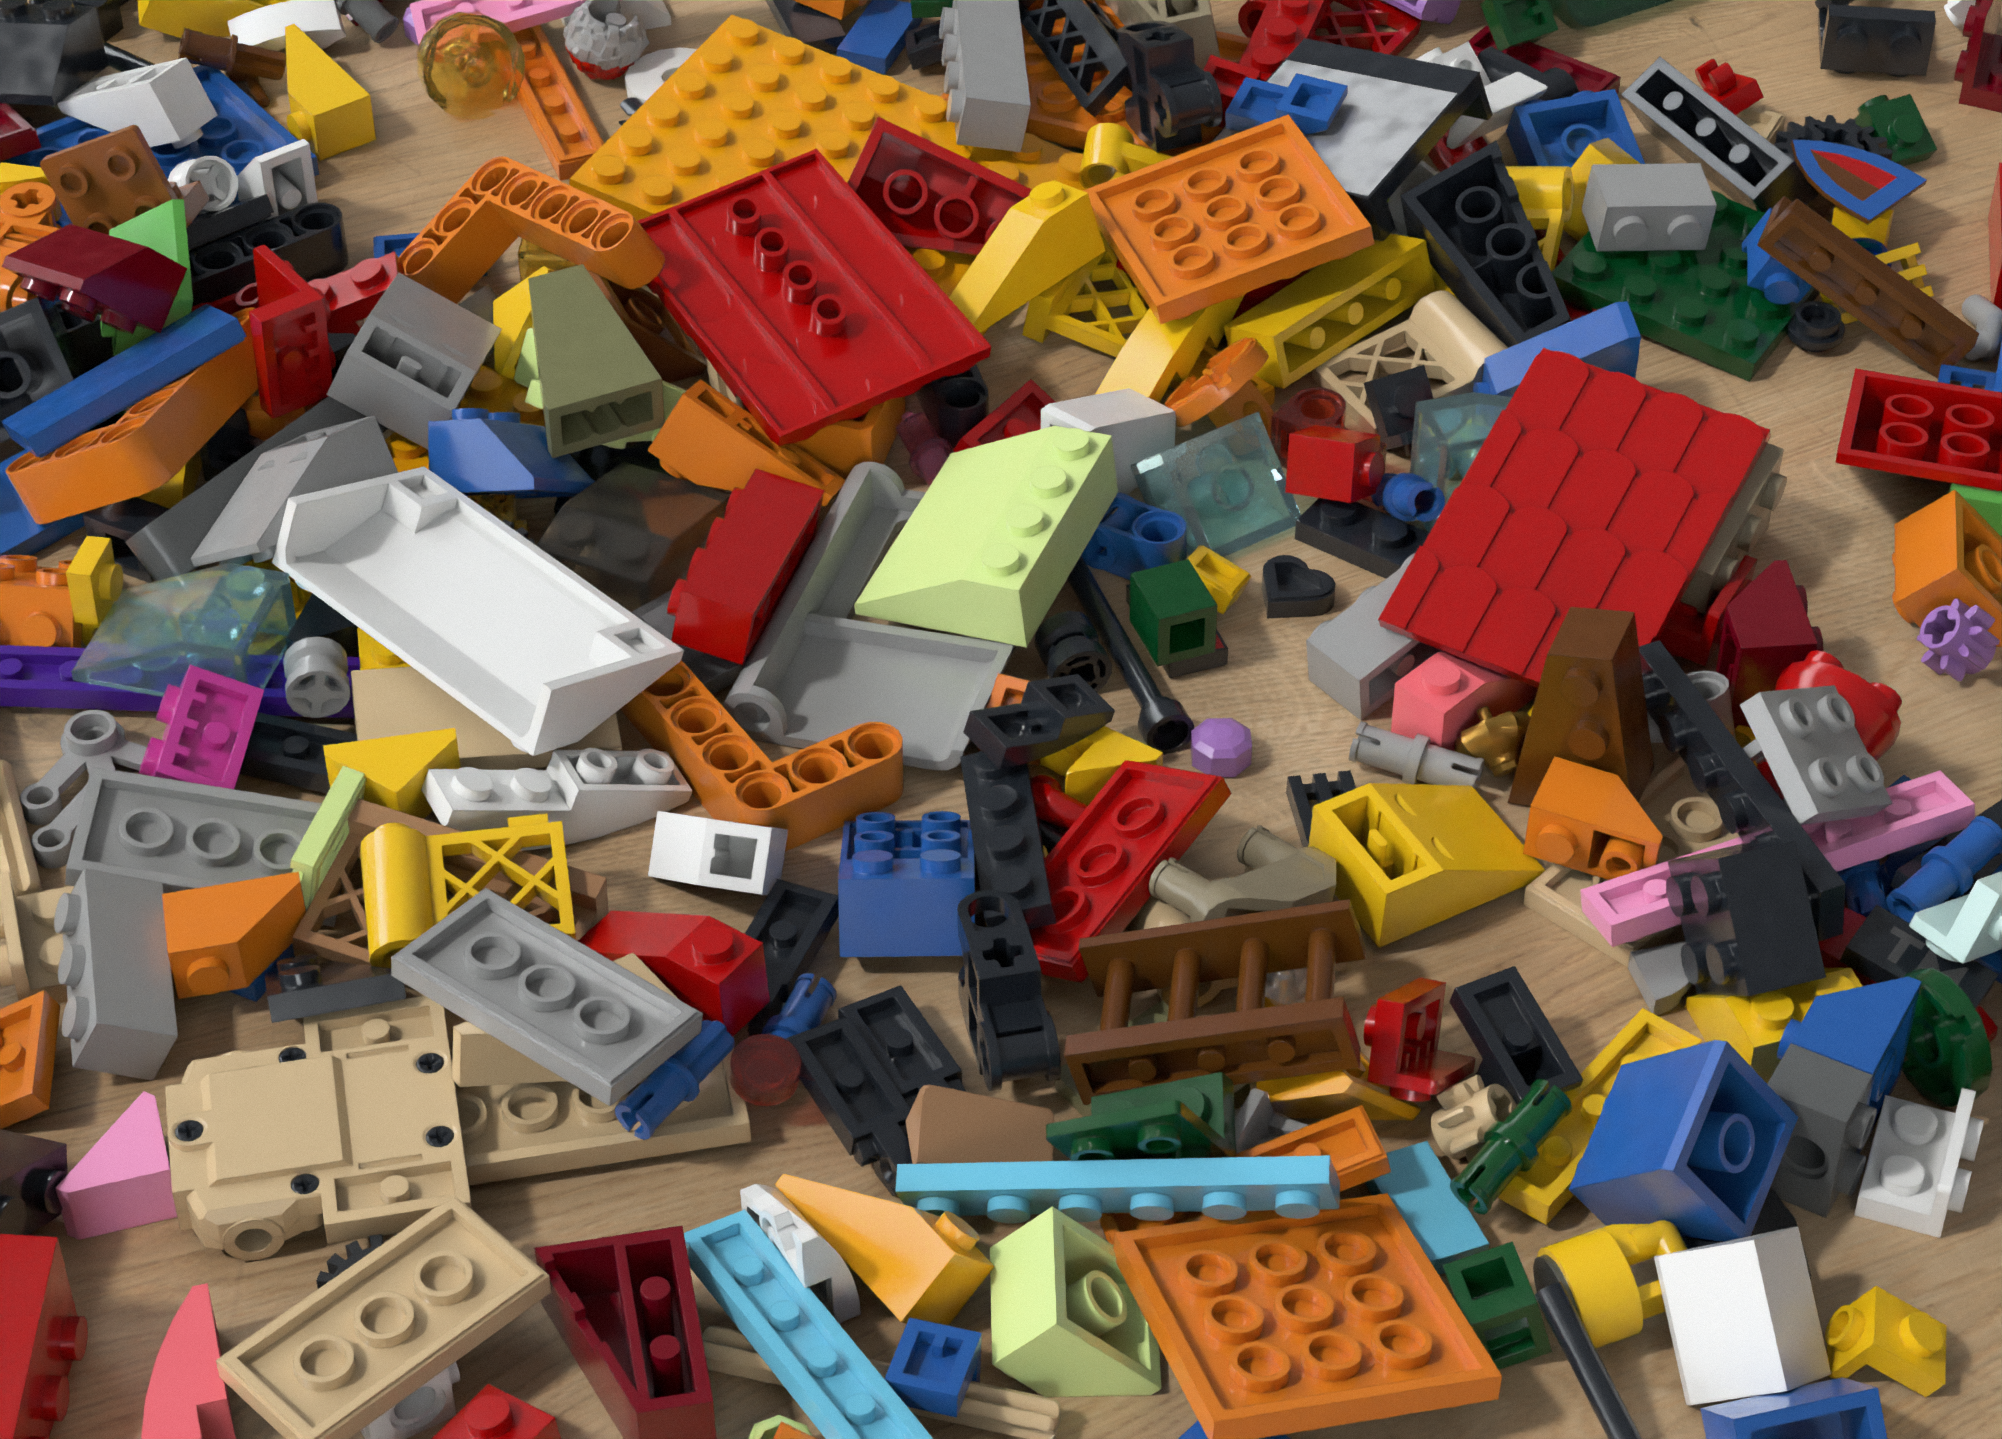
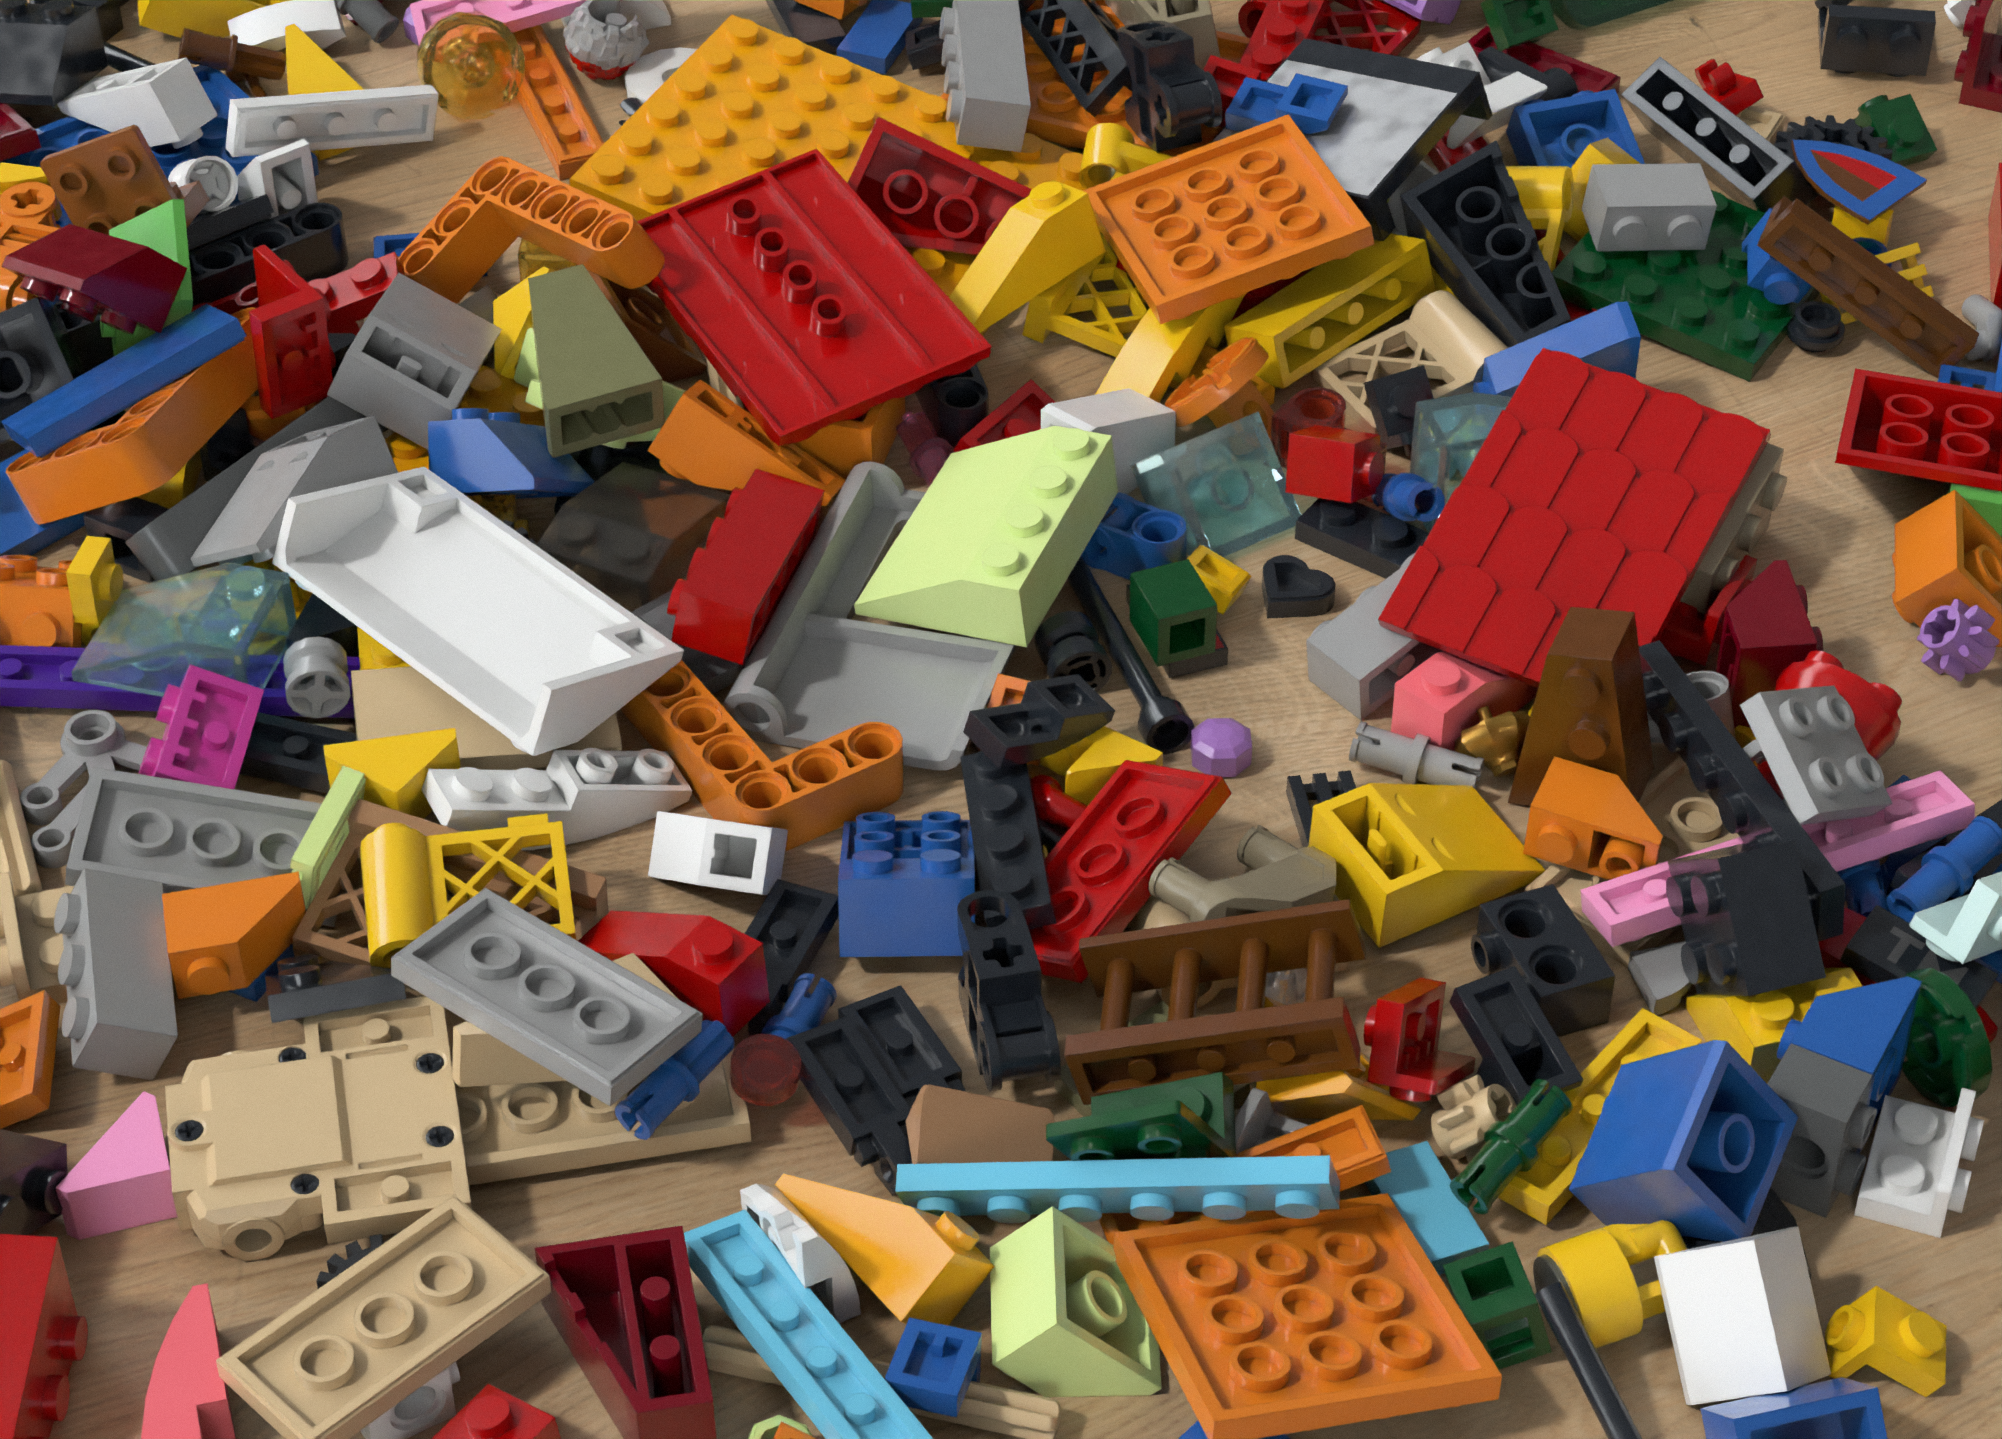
none -> white tile [226,85,439,157]
none -> black brick [1471,884,1615,1037]

